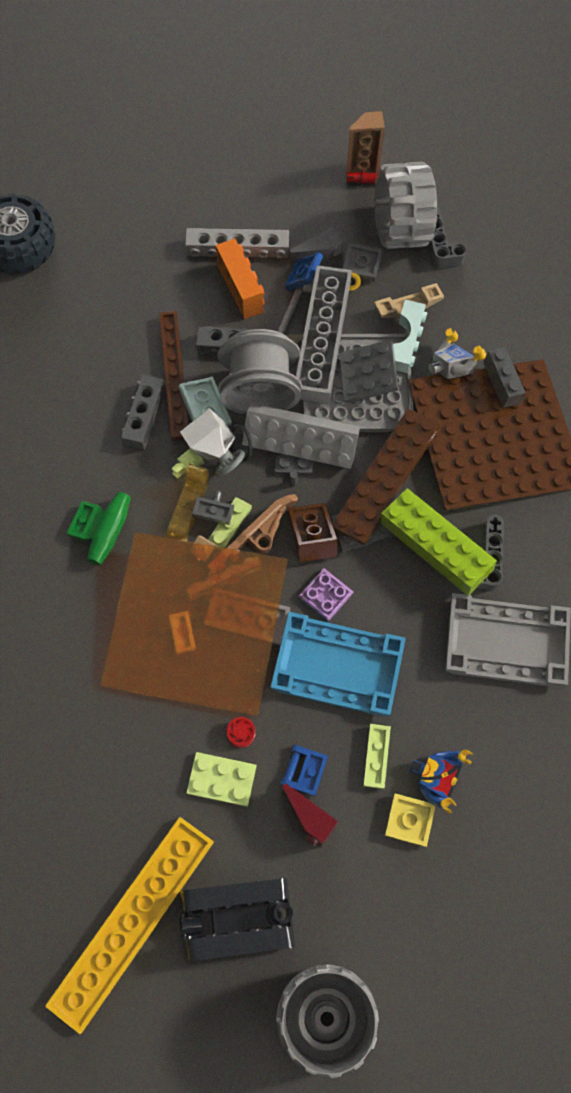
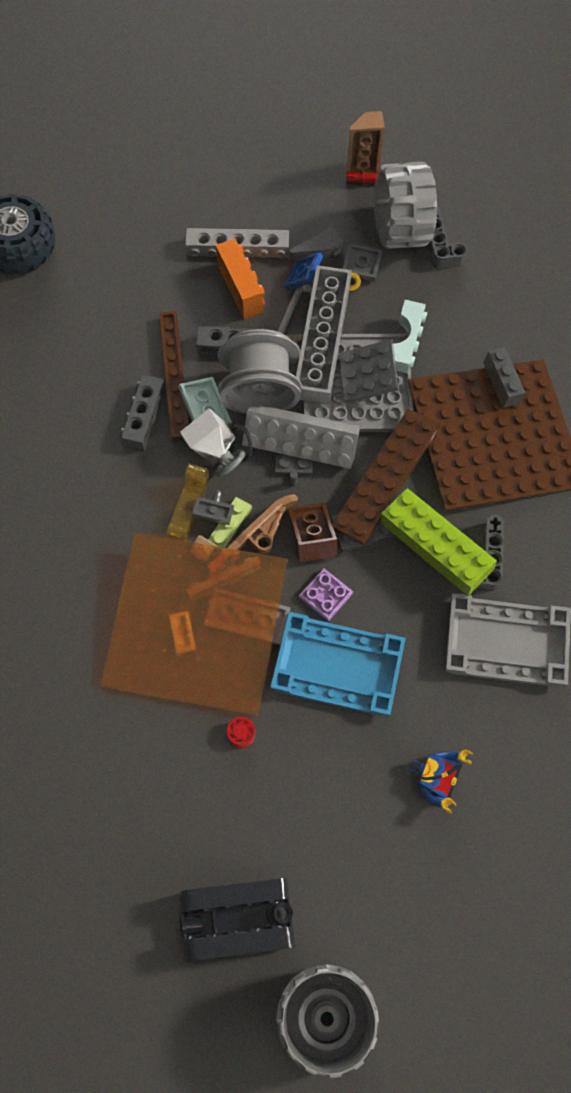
yellow plate [45,817,214,1034] -> none
green plate [66,492,131,566] -> none
yellowish green plate [172,448,204,479] -> none
yellowish green plate [187,752,257,807] -> none
blue plate [280,745,328,797] -> none
dark red slope [283,783,338,847] -> none
yellowish green plate [363,724,391,789] -> none
tan slope [374,283,444,318] -> none
light yellow plate [385,794,435,847] -> none
light grey torso [429,328,486,379] -> none

